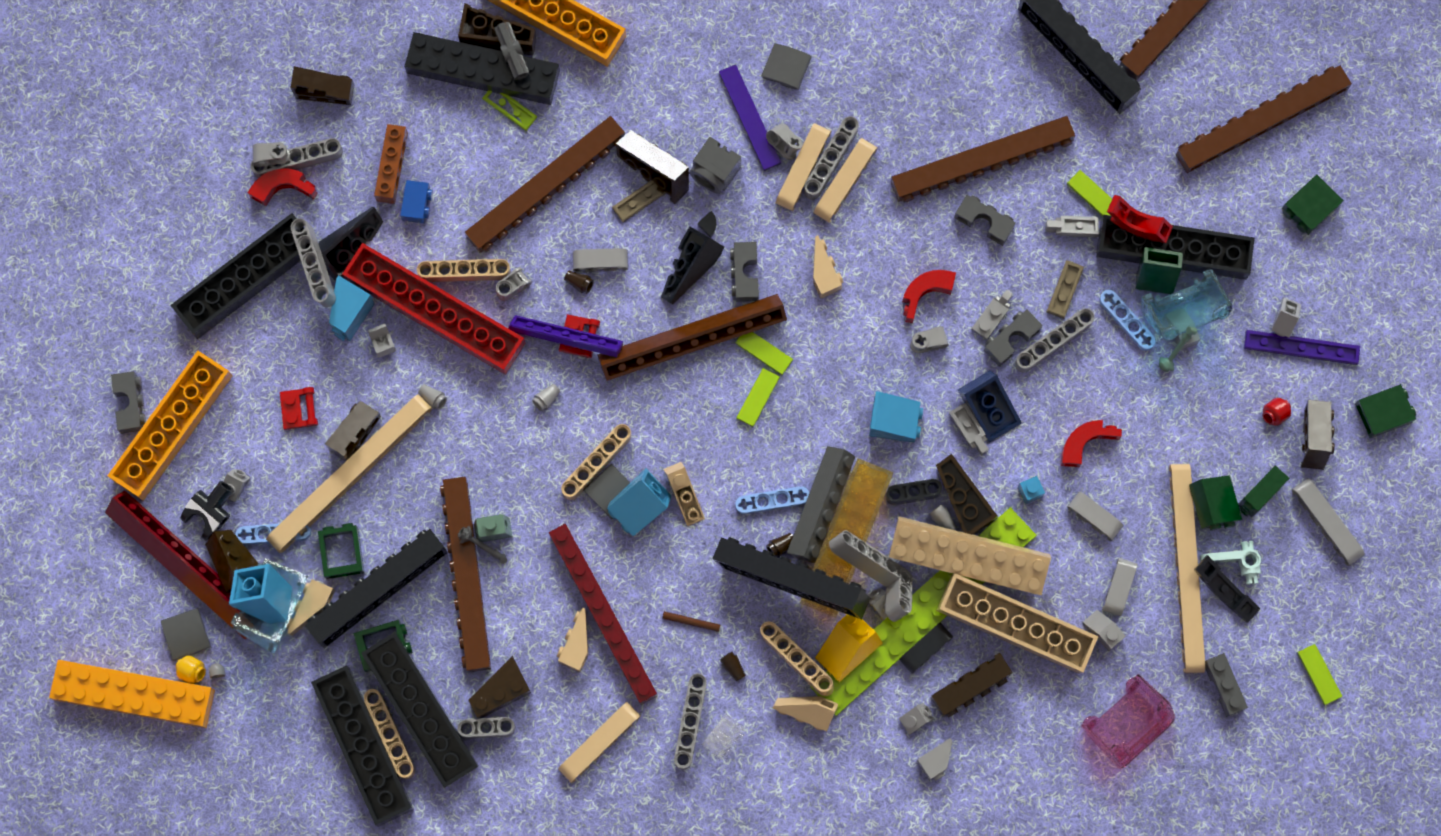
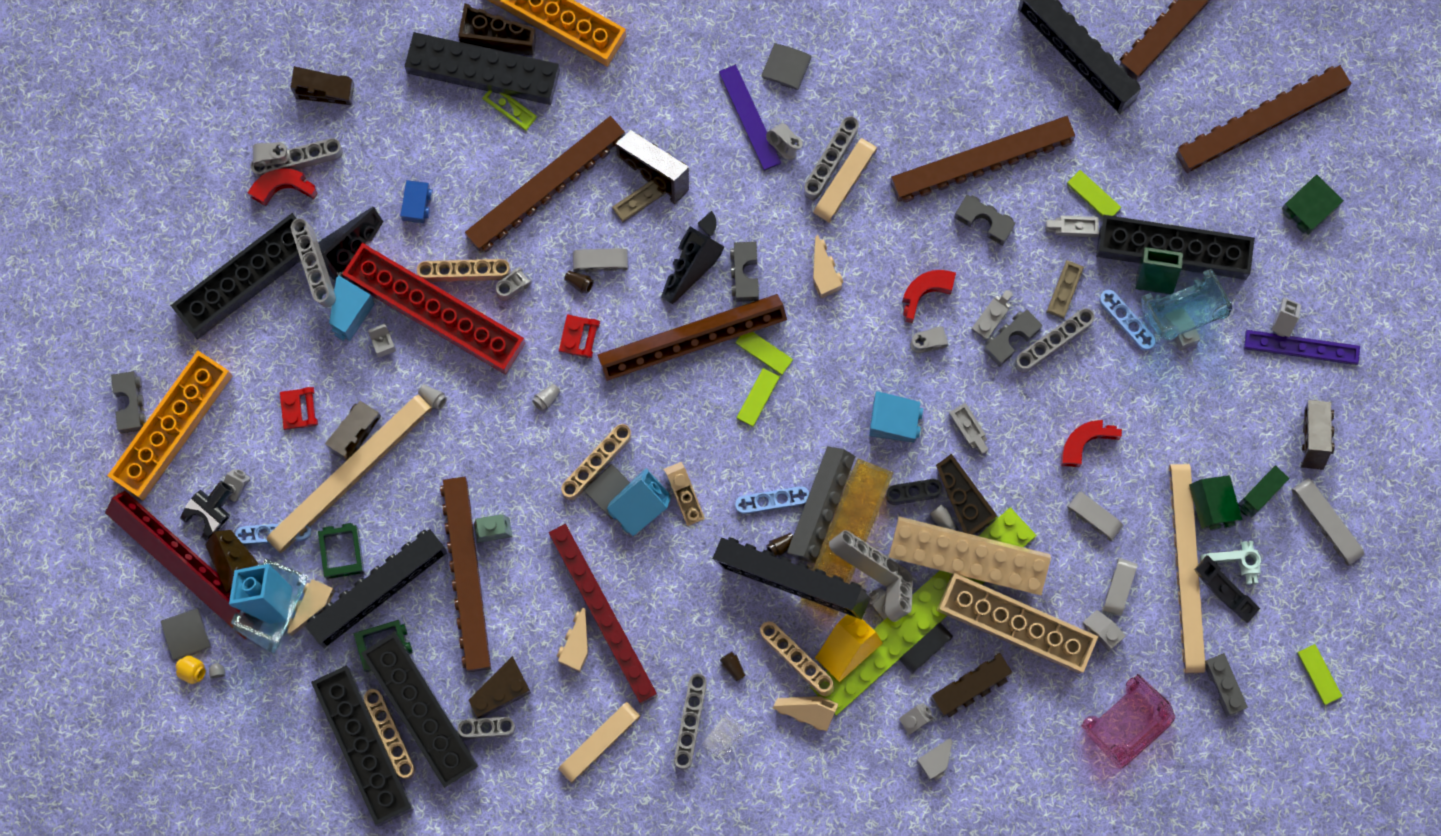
light orange brick [49,660,215,728] -> none
dark orange brick [374,124,408,204] -> none
dark grey piece [458,526,507,564] -> none
dark grey piece [494,22,529,80] -> none
dark purple tile [508,315,623,357] -> none
reddish brown bar [662,611,721,632] -> none
dark grey piece [689,137,741,194] -> none
tan beam [775,123,831,211] -> none
dark blue slope [958,370,1022,443] -> none
dark azure brick [1018,476,1045,504] -> none
red arch [1107,195,1173,243] -> none
sand green piece [1159,326,1197,372] -> none
red head [1262,397,1291,426] -> none
dark green brick [1355,384,1416,438] -> none

